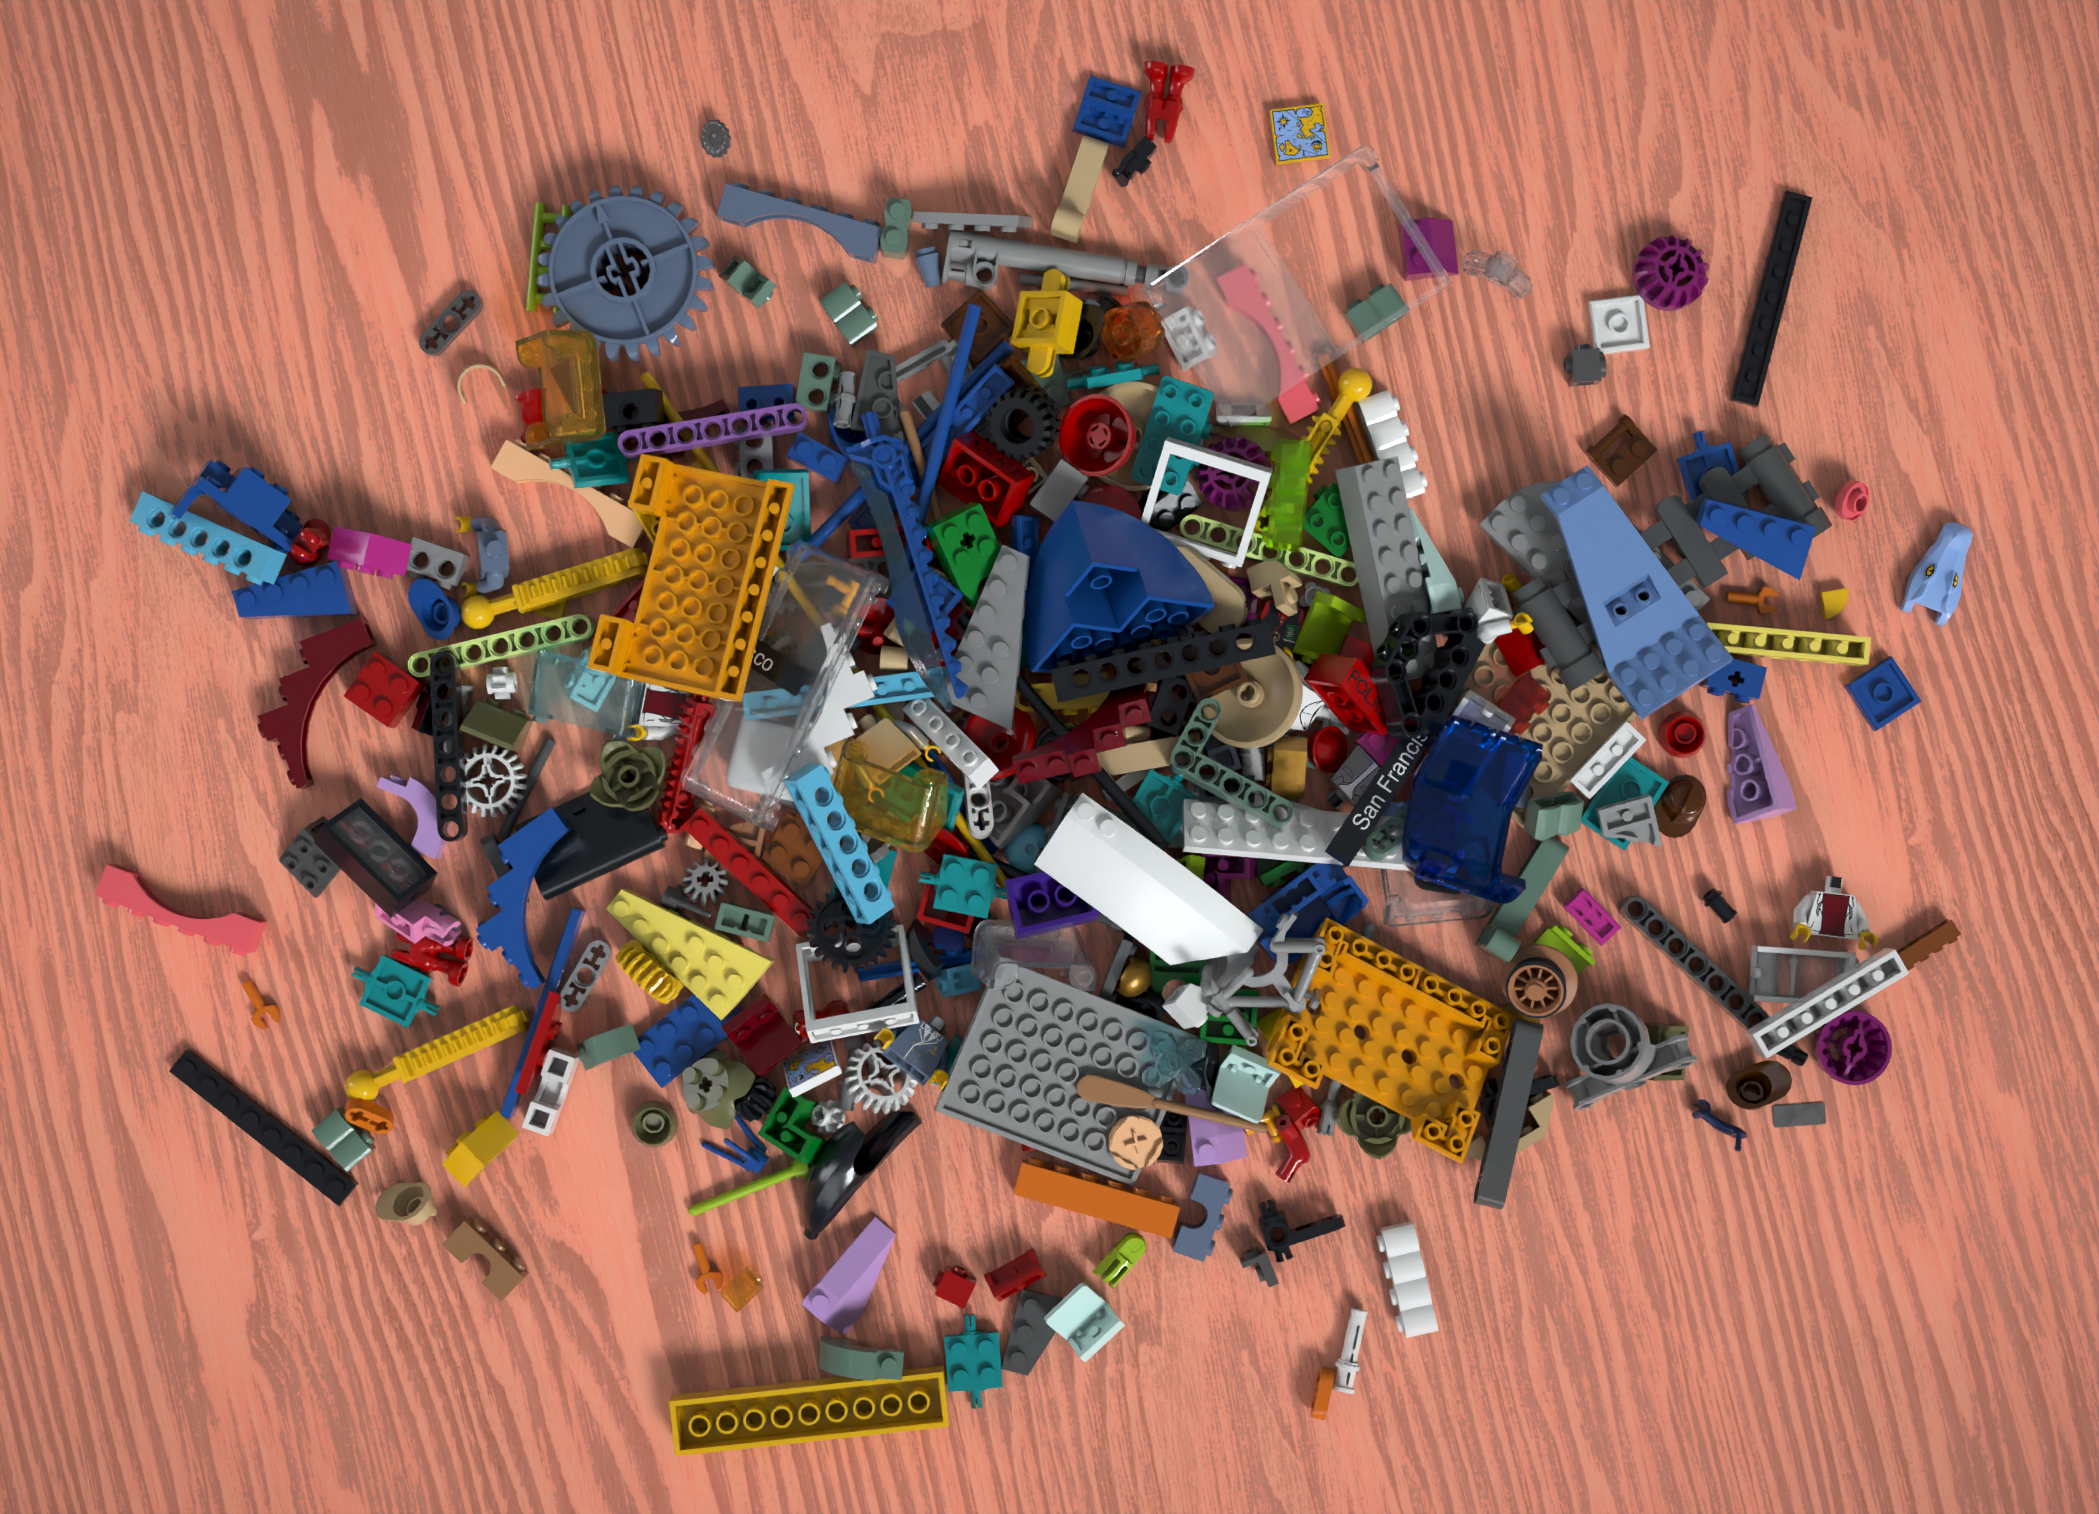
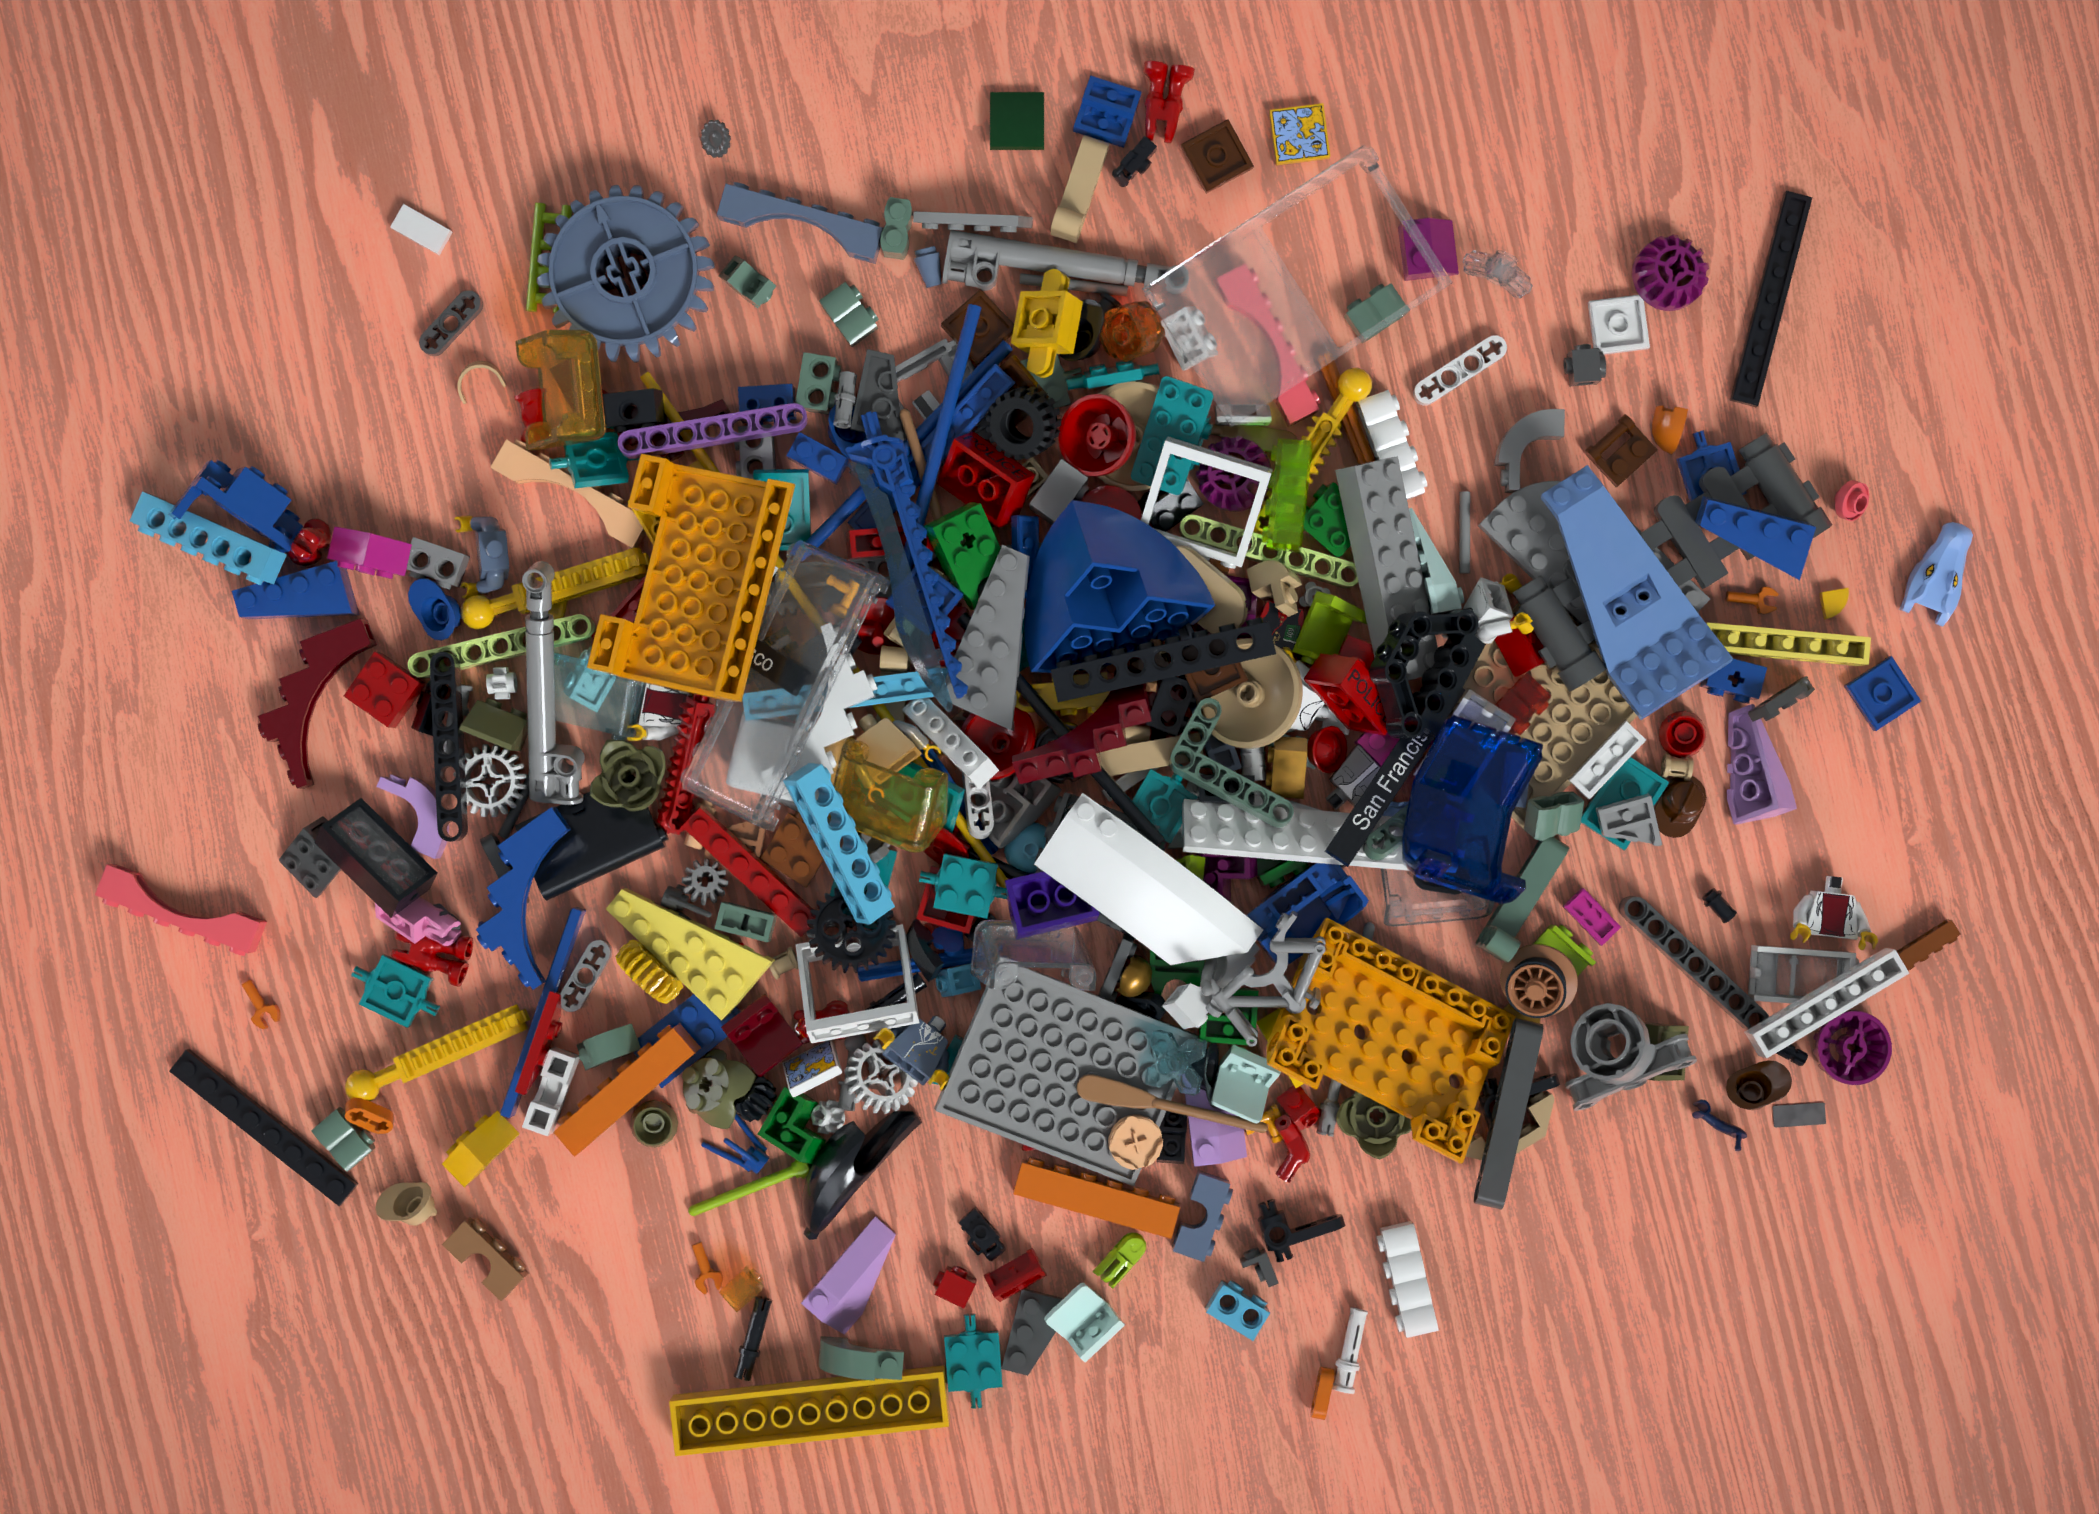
none -> white tile [390,204,453,256]
none -> light grey piece [522,561,585,805]
none -> orange brick [553,1023,701,1157]
none -> black pin [734,1296,773,1381]
none -> tan bush [769,946,798,979]
none -> black piece [959,1207,1006,1261]
none -> dark green slope [990,92,1044,150]
none -> reddish brown plate [1180,119,1254,194]
none -> medium azure brick [1205,1280,1270,1341]
none -> white beam [1413,335,1507,406]
none -> light grey bar [1459,491,1470,574]
none -> light grey arch [1494,409,1565,493]
none -> orange brick [1652,405,1688,455]
none -> tan bush [1660,754,1694,781]
none -> dark grey hinge [1748,676,1815,722]

